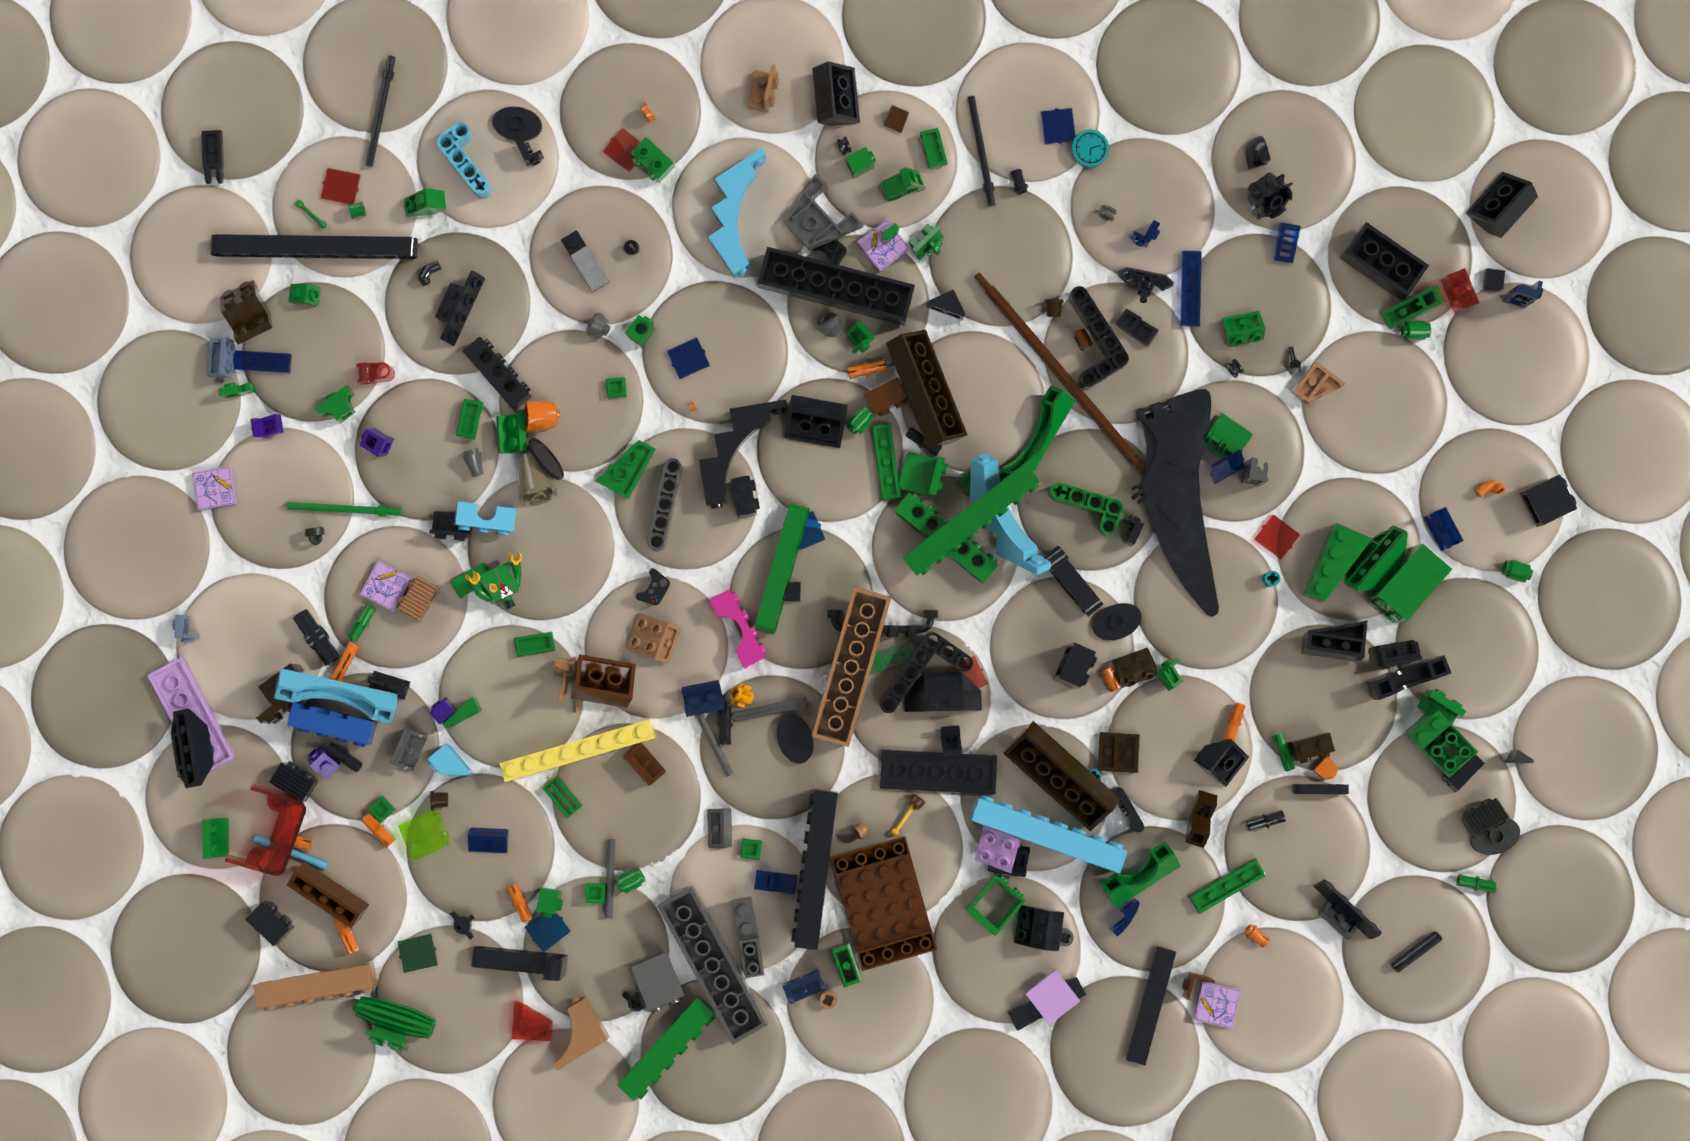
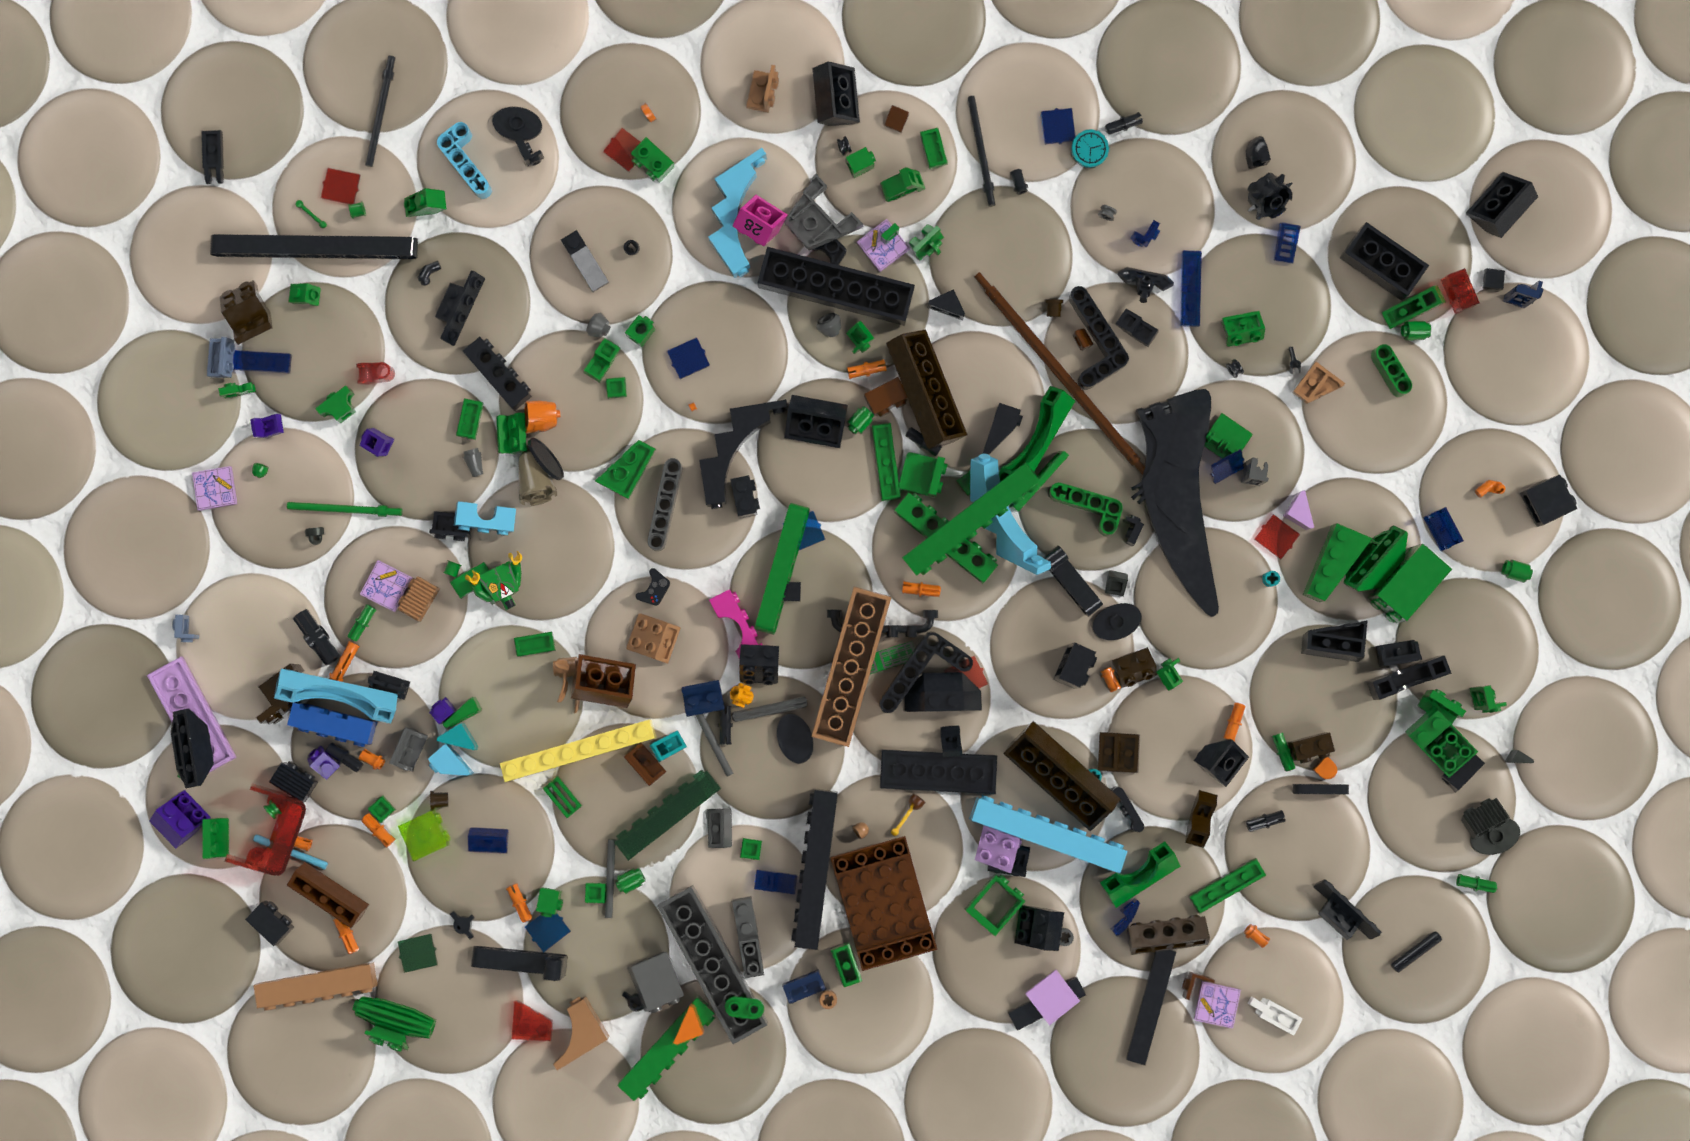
none -> dark purple slope [149,790,211,849]
none -> green hinge [252,463,269,478]
none -> green bush [263,800,282,820]
none -> orange pin [359,749,385,770]
none -> teal slope [436,723,478,750]
none -> green axle [443,560,462,578]
none -> green slope [584,338,621,383]
none -> clear green brick [614,770,722,861]
none -> teal slope [649,730,687,762]
none -> orange slope [674,1004,704,1044]
none -> green plate [725,996,764,1019]
none -> dark pink brick [733,195,788,246]
none -> black bracket [739,644,779,685]
none -> orange axle [902,581,941,597]
none -> black slope [982,403,1023,455]
none -> green tile [1010,451,1069,512]
none -> black axle [1105,112,1143,135]
none -> pearl dark grey slope [1105,570,1128,597]
none -> dark brown brick [1127,915,1210,955]
none -> white hinge [1248,996,1303,1036]
none -> lavender slope [1283,490,1314,530]
none -> green beam [1371,344,1412,397]
none -> green bracket [1469,685,1507,713]

